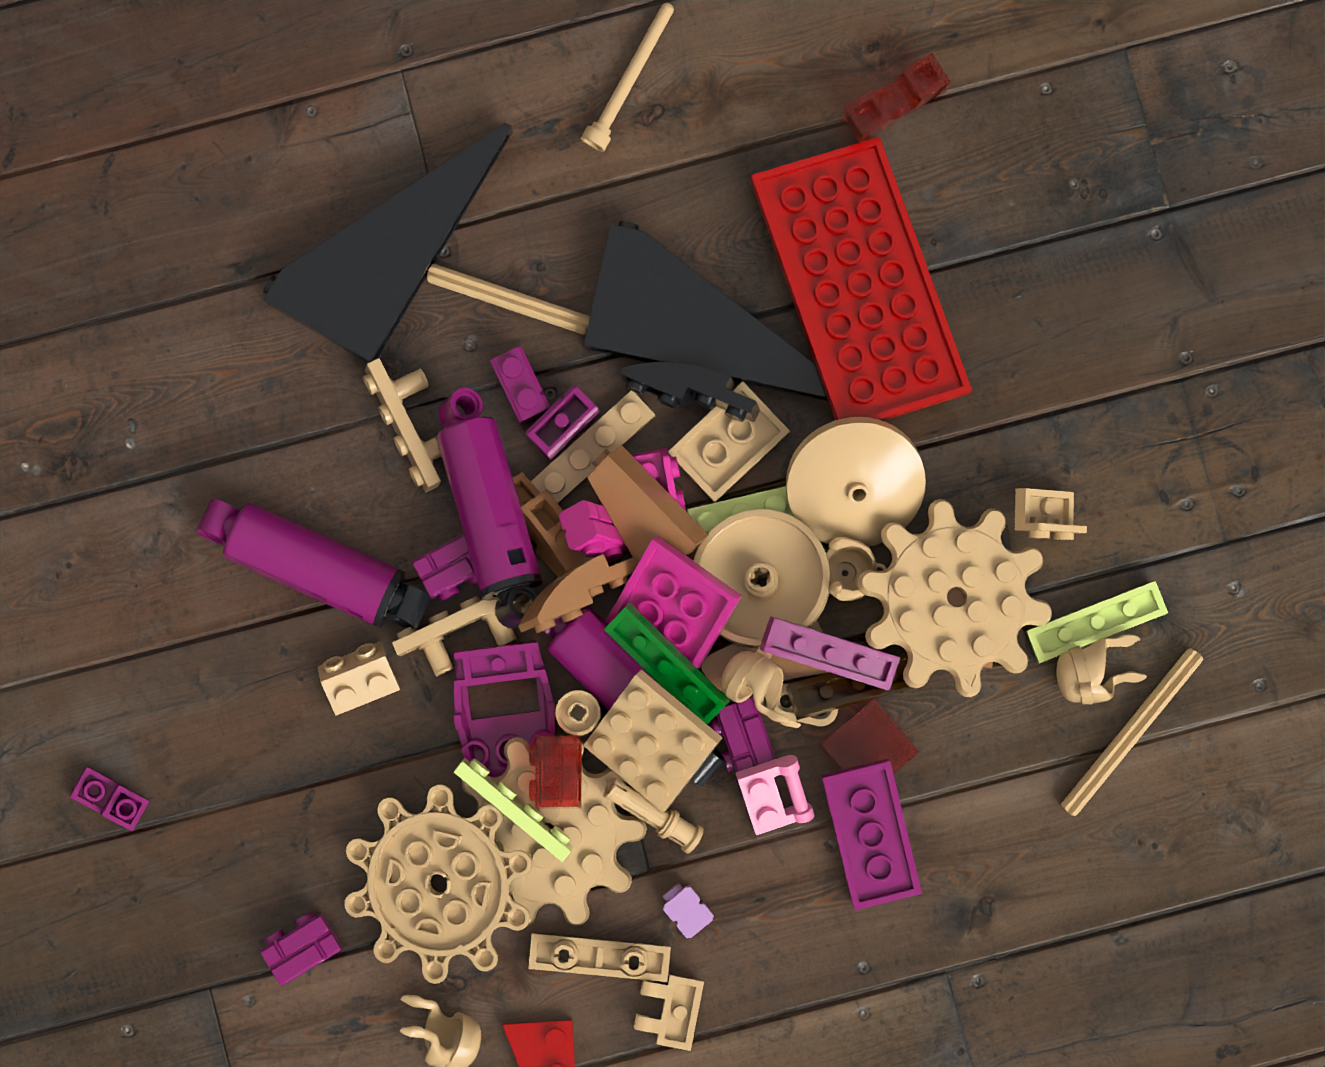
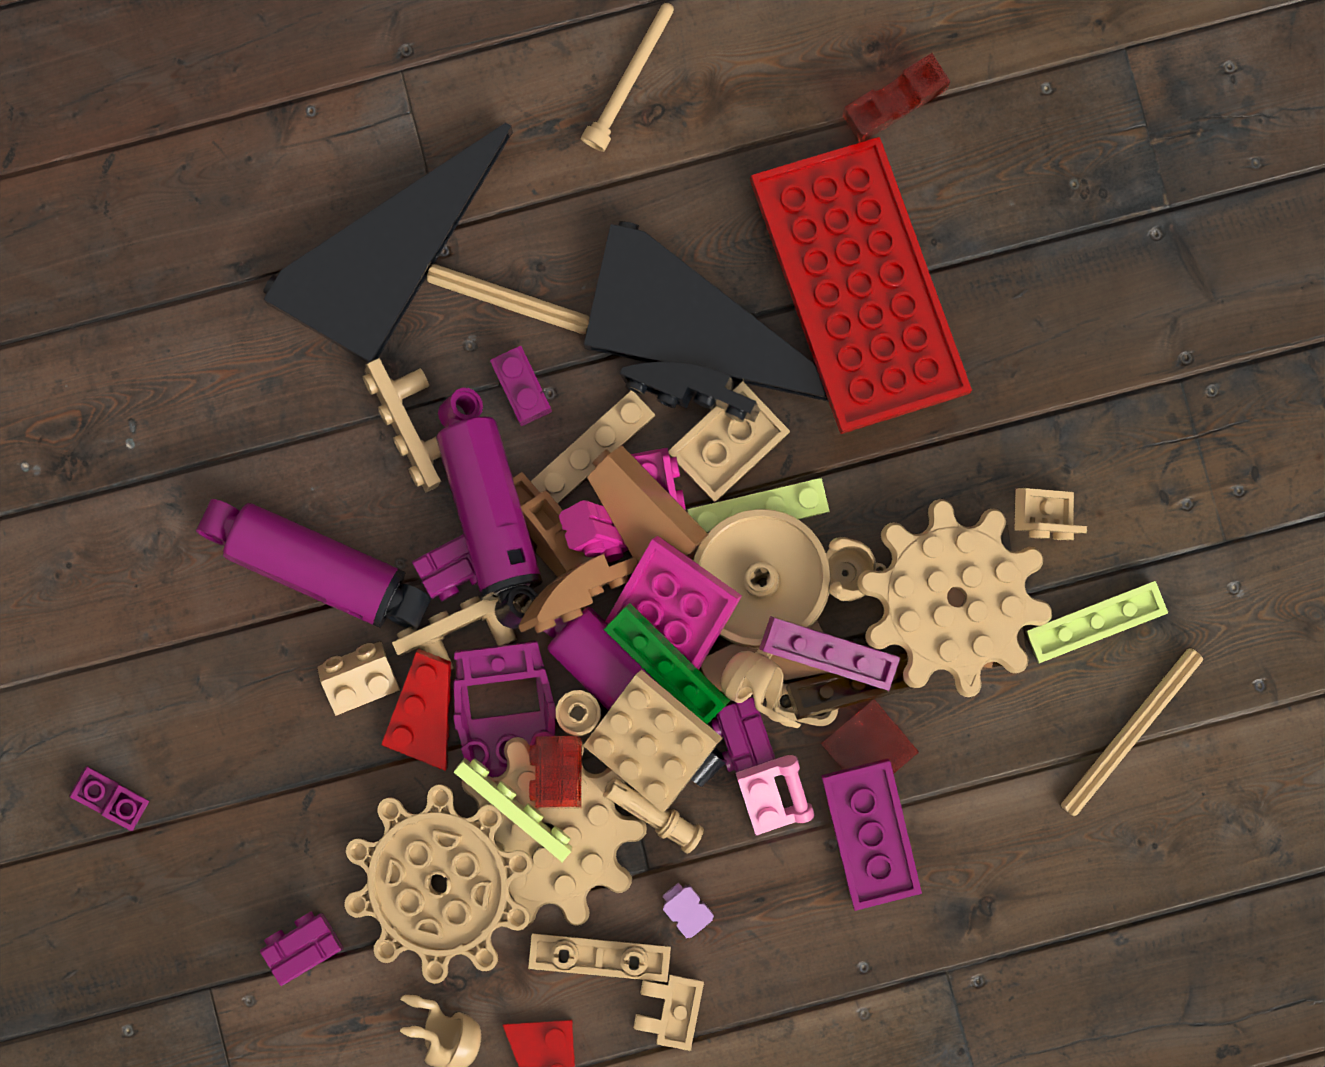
magenta brick [525,384,599,461] -> none
tan dish [786,417,926,547] -> none
tan hair [1056,634,1147,704] -> none
none -> red wing [381,649,451,771]

